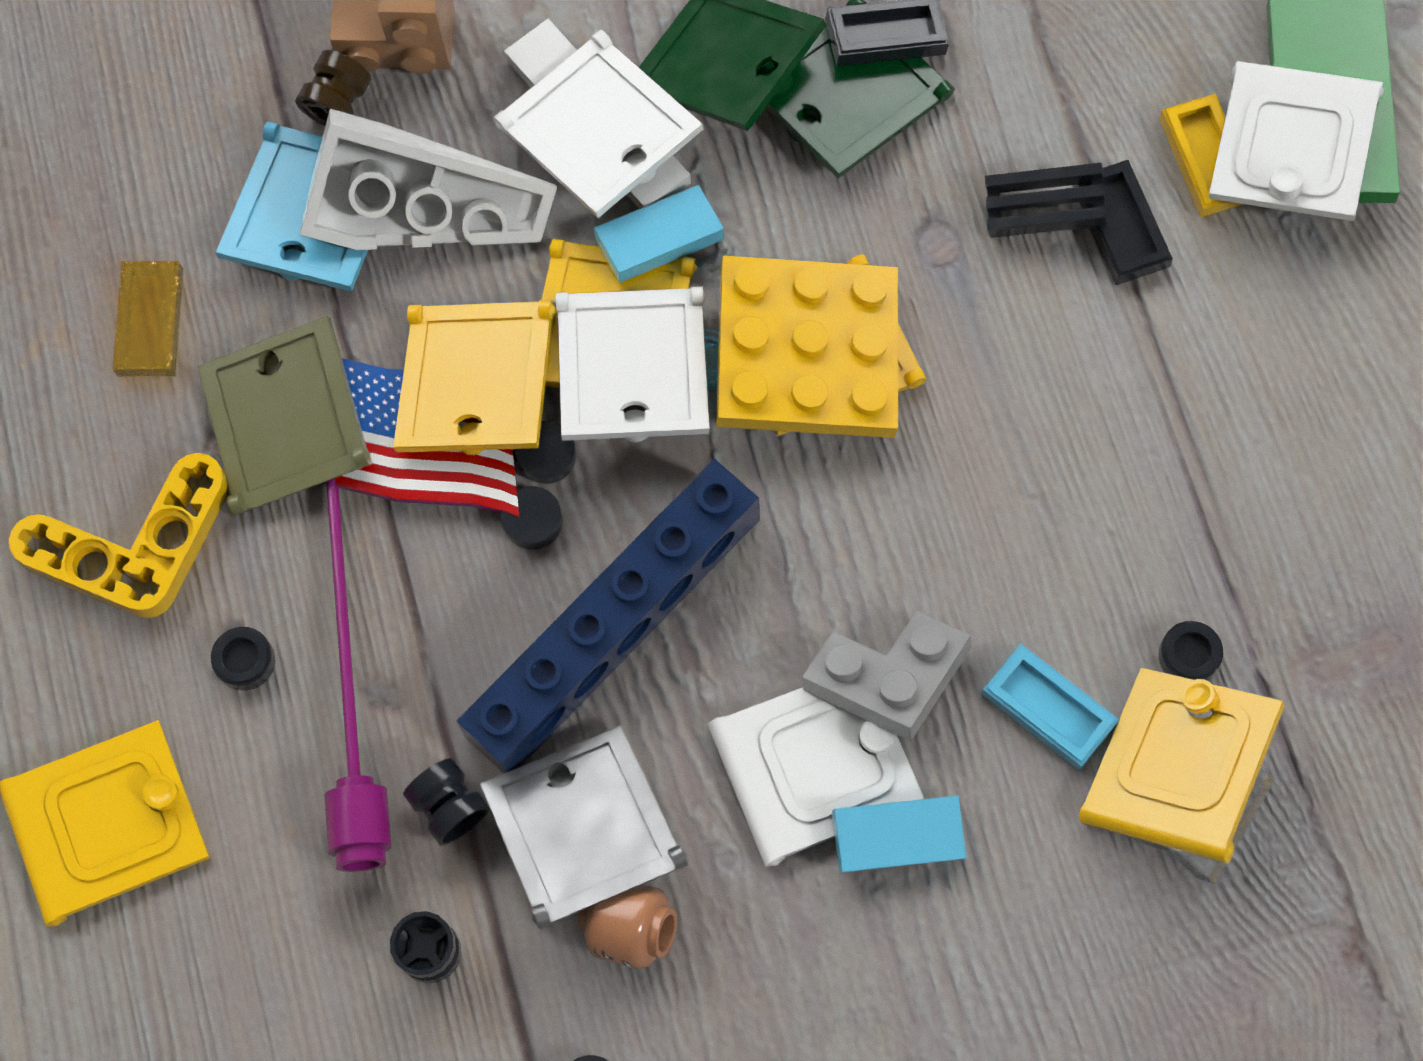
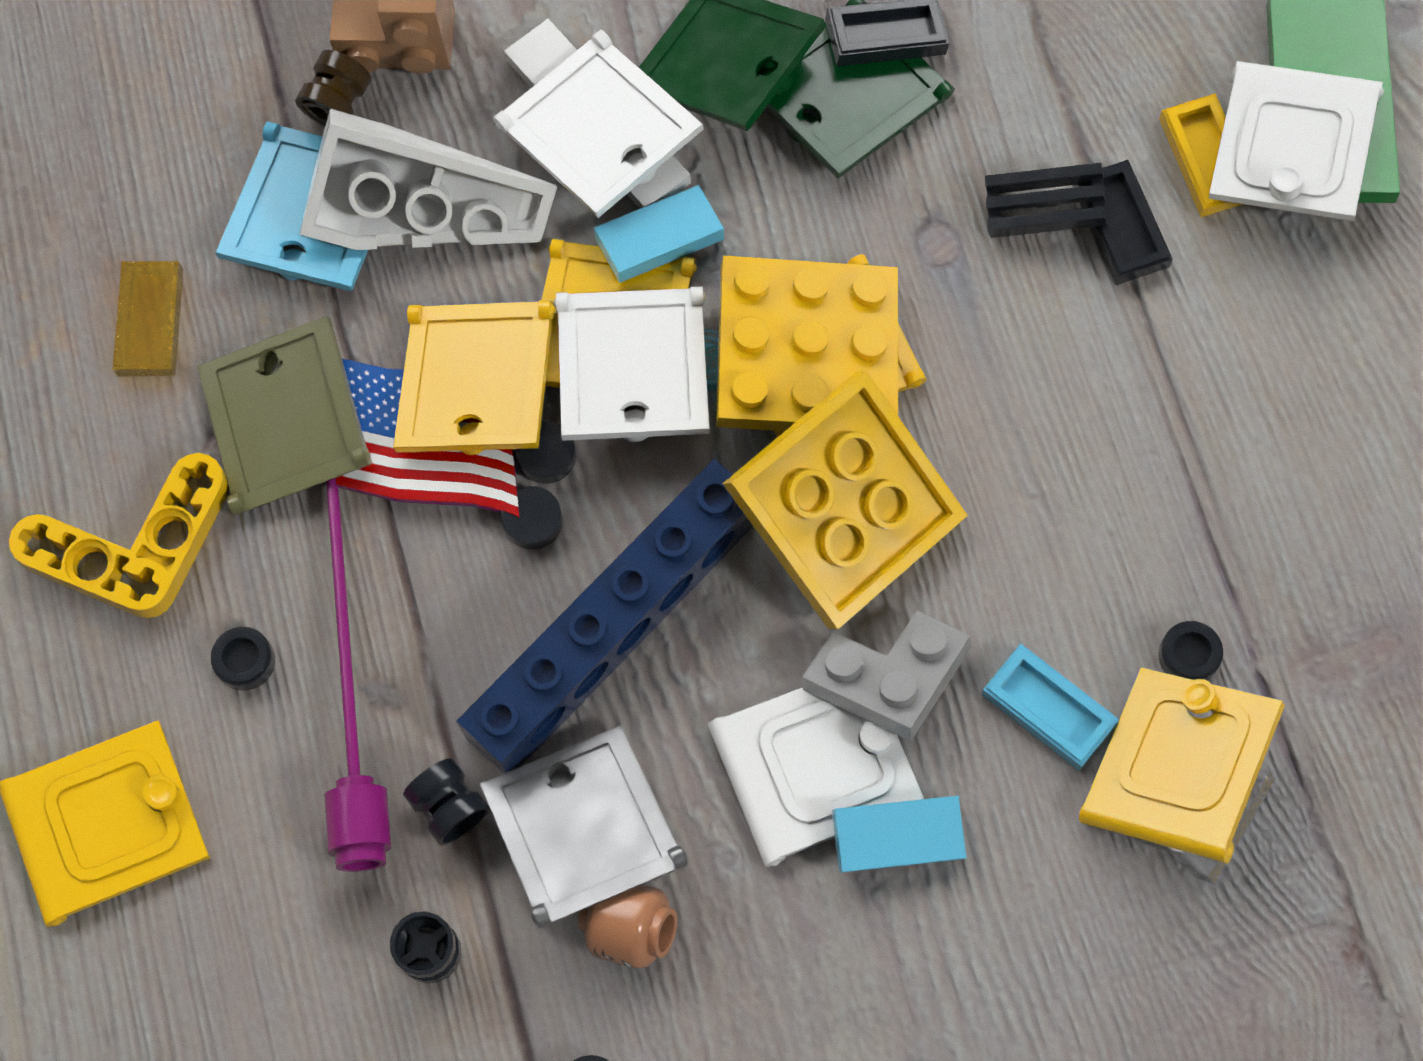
none -> yellow plate [722,370,968,629]

